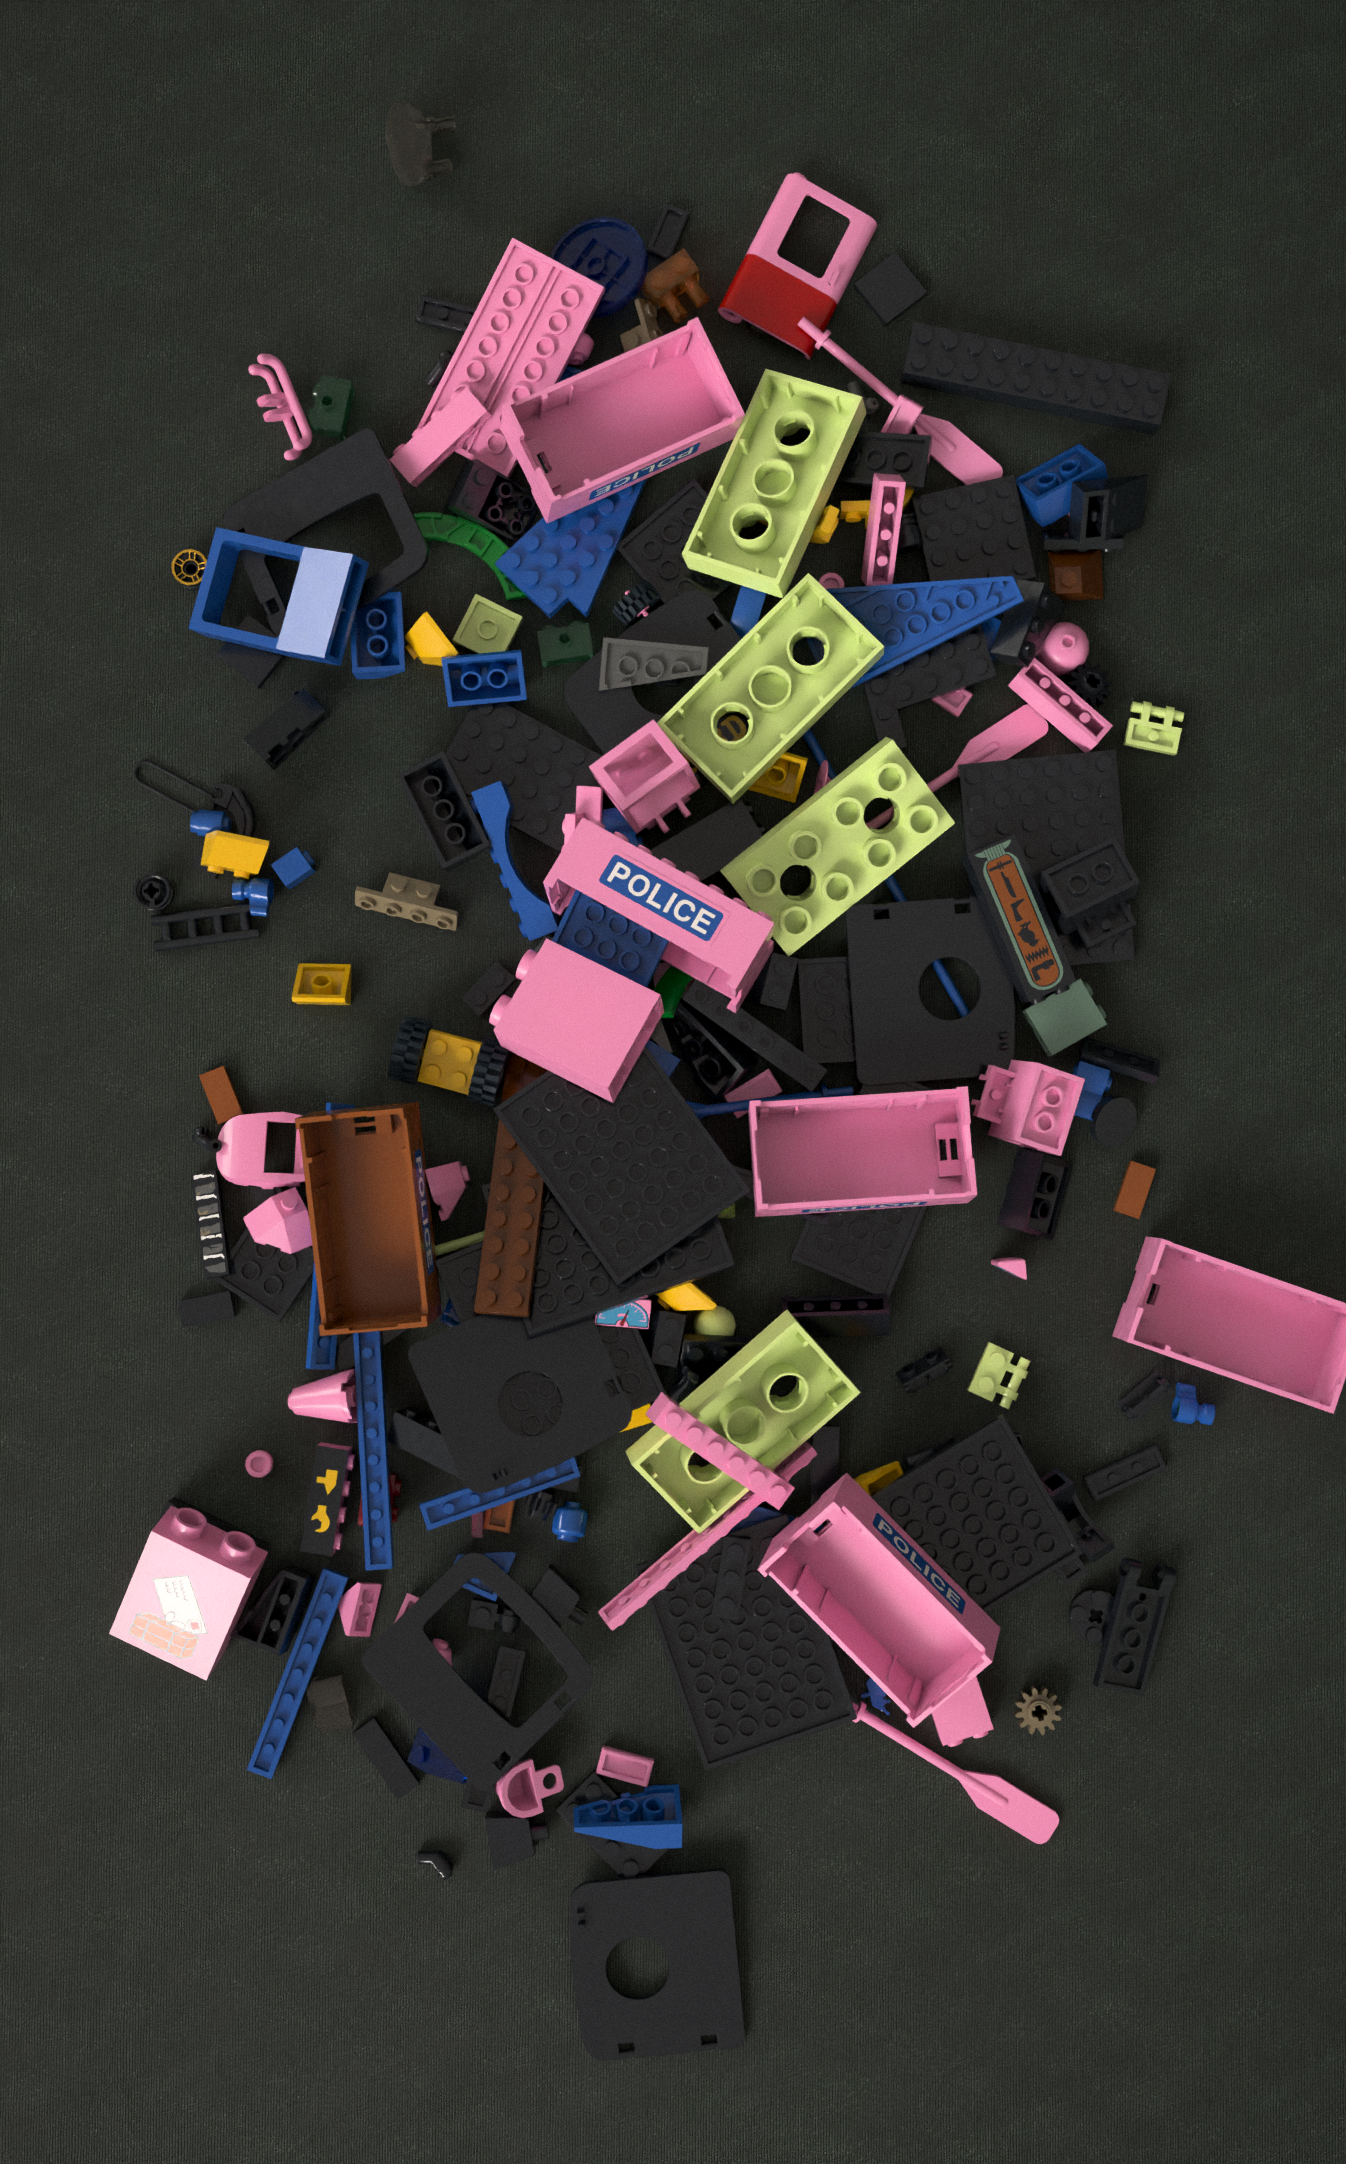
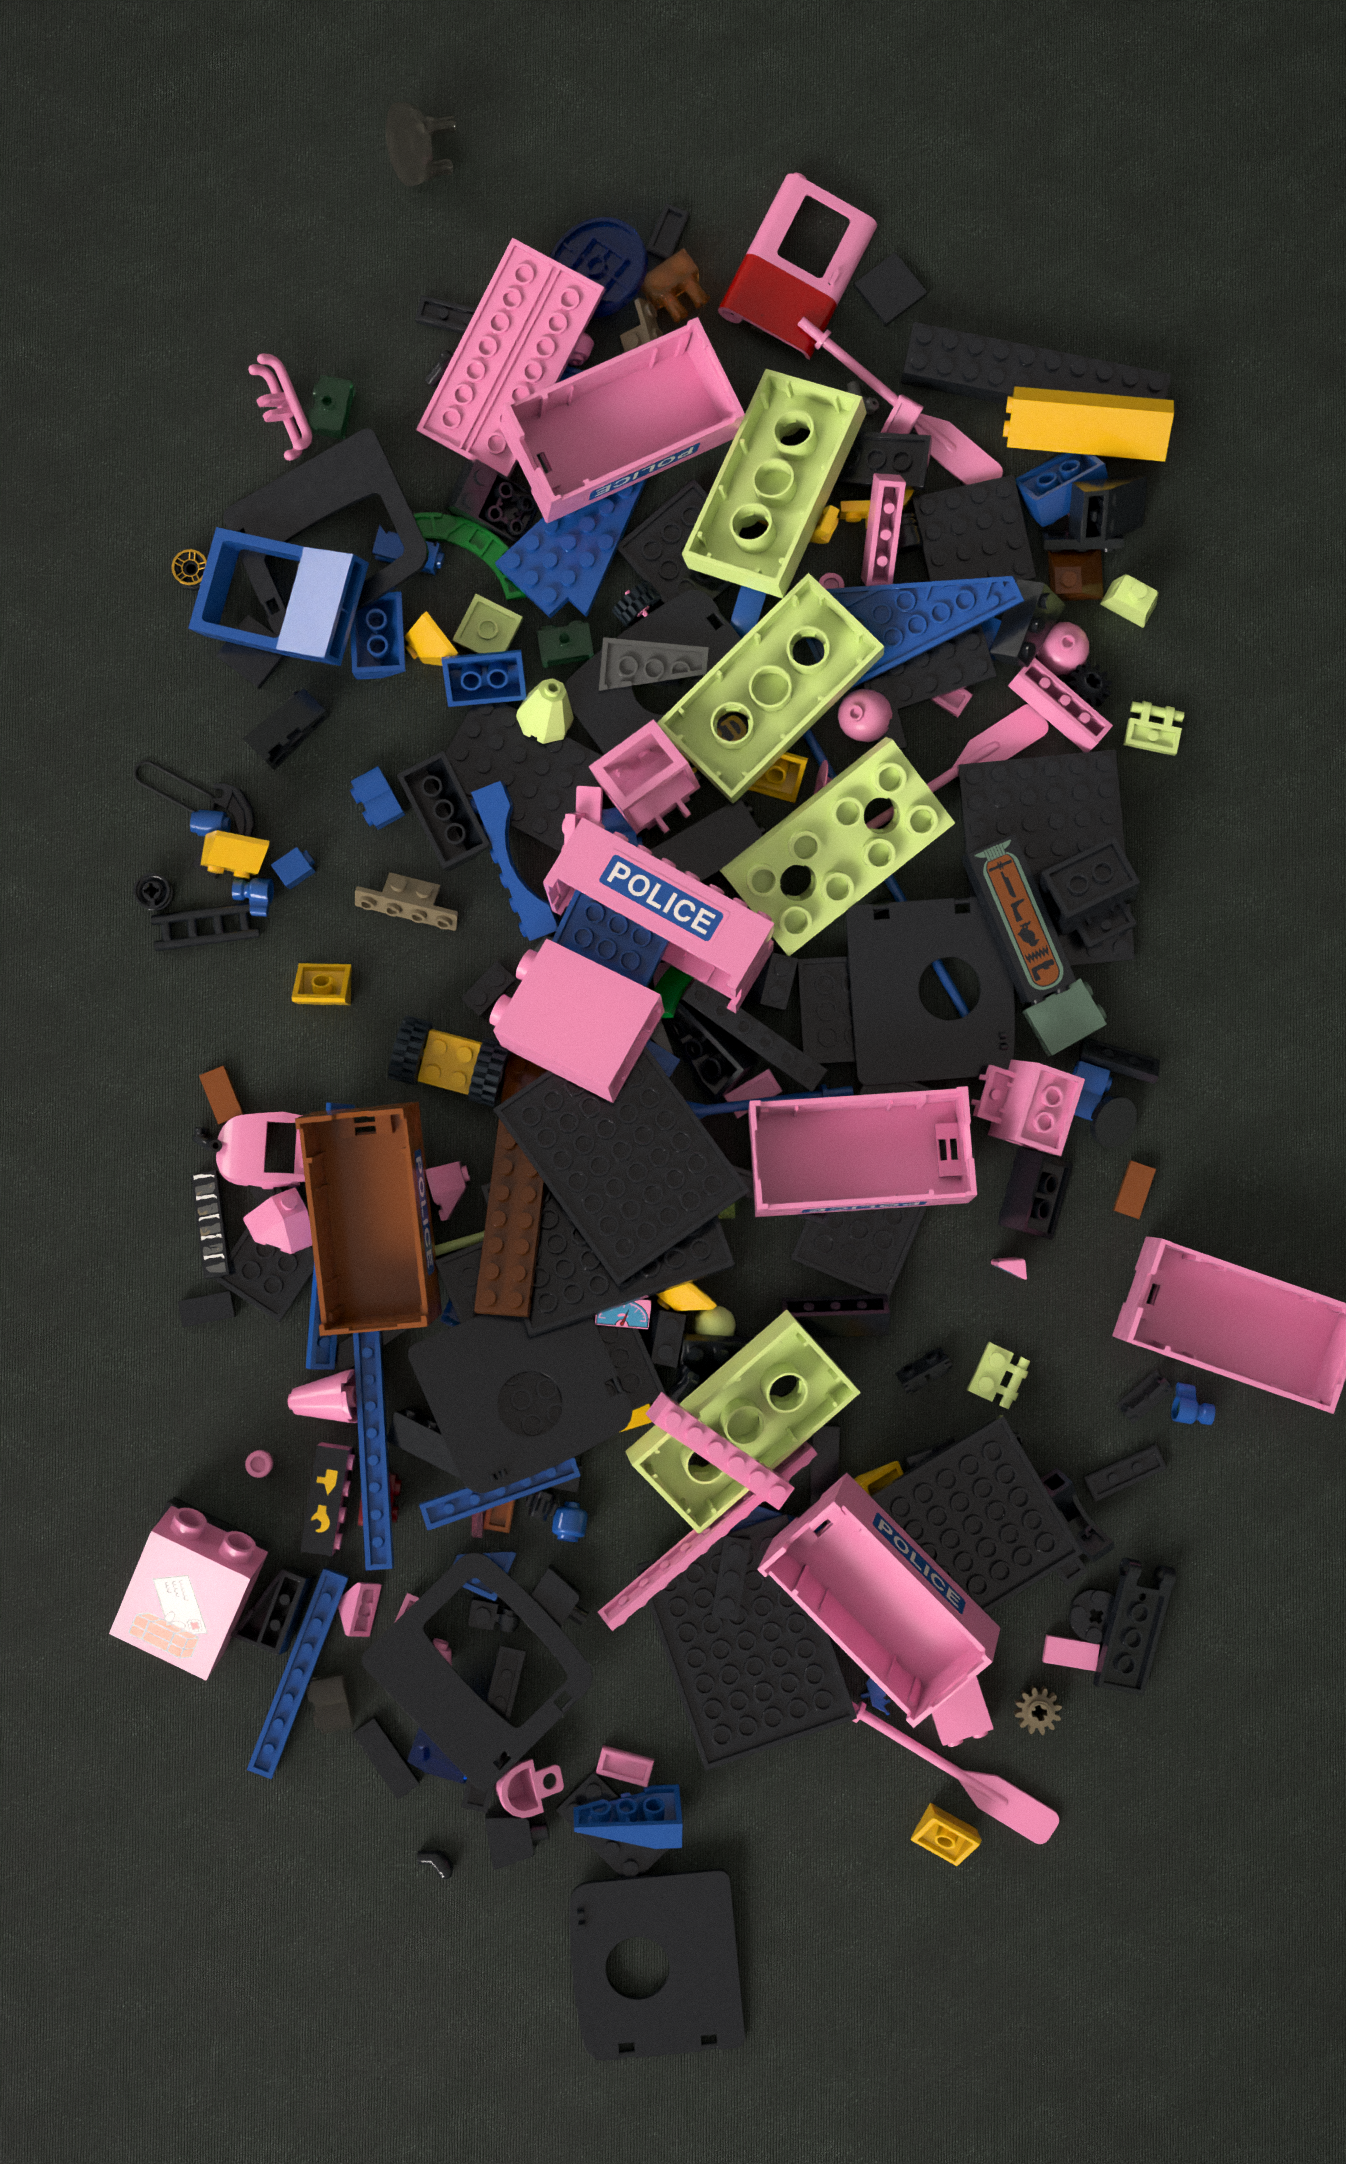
bright pink brick [390,387,492,487] -> none
none -> blue brick [350,767,405,830]
none -> blue window [372,525,445,576]
none -> yellowish green cone [516,678,574,744]
none -> bright pink cylinder [838,689,892,742]
none -> yellow slope [911,1803,981,1866]
none -> yellow brick [1003,386,1174,461]
none -> bright pink tile [1042,1634,1100,1671]
none -> yellowish green torso [1100,574,1159,628]

